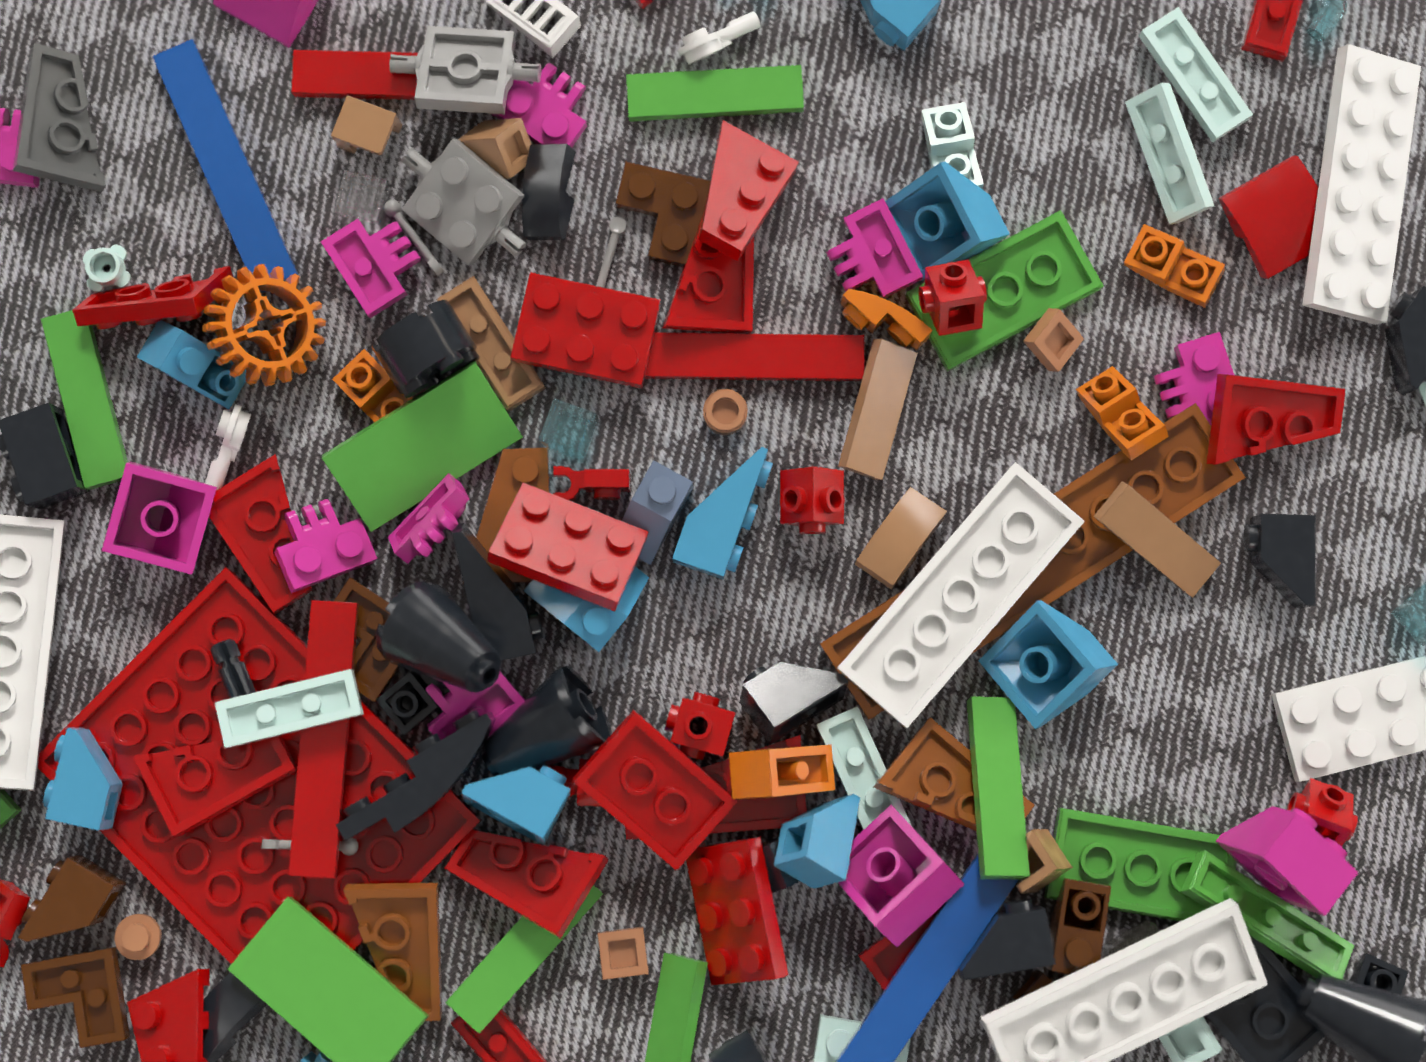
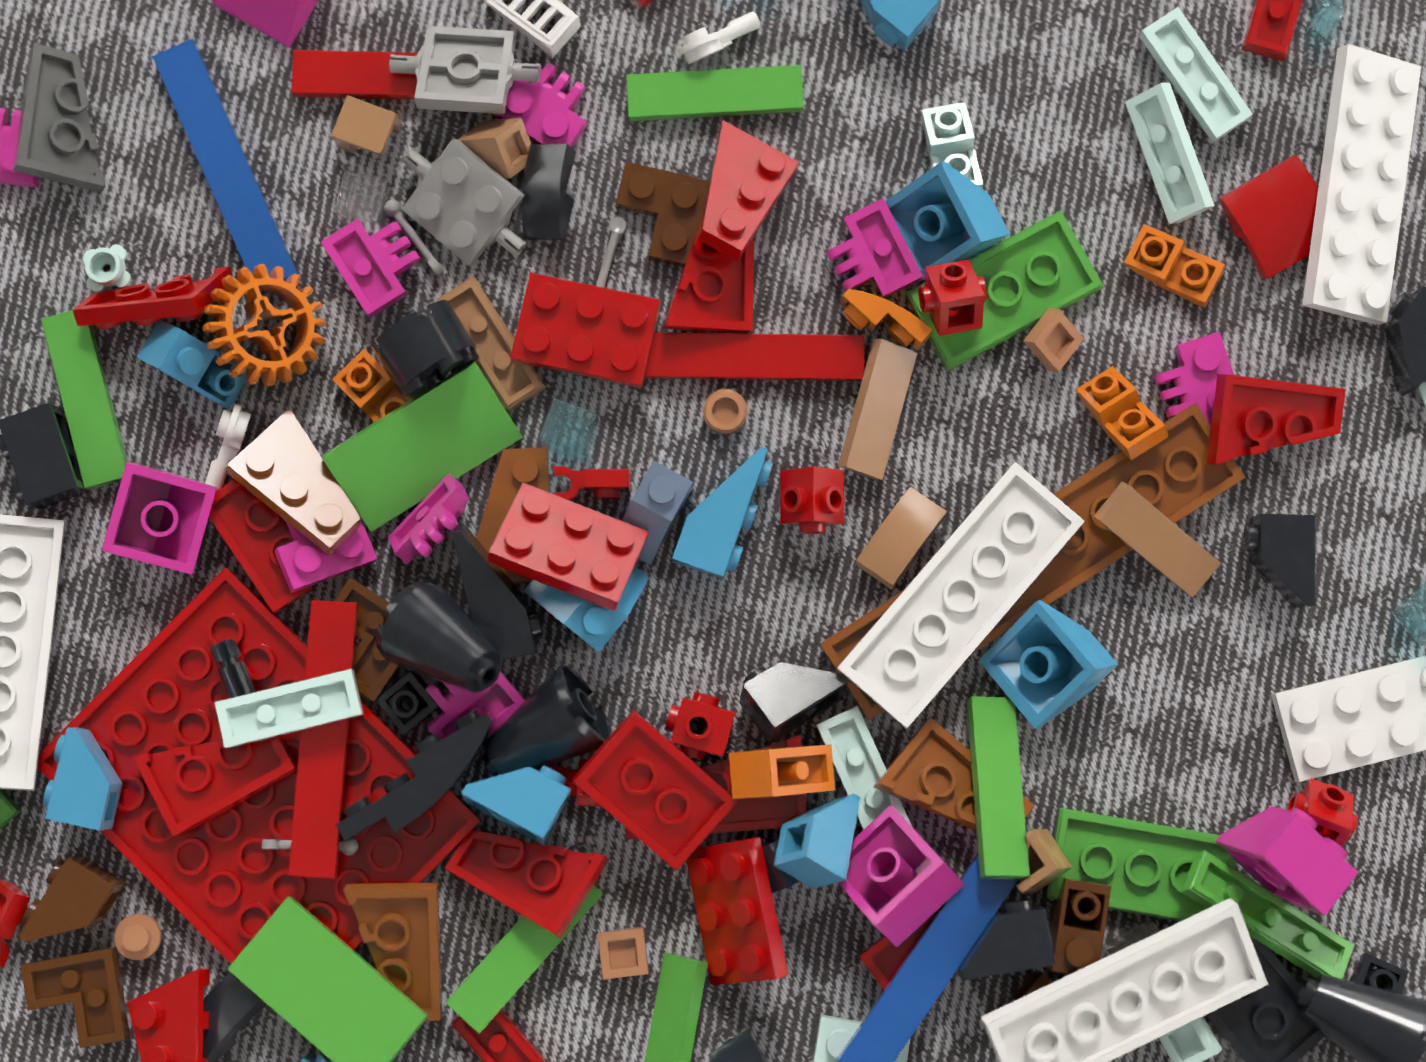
none -> wing [227,408,361,556]

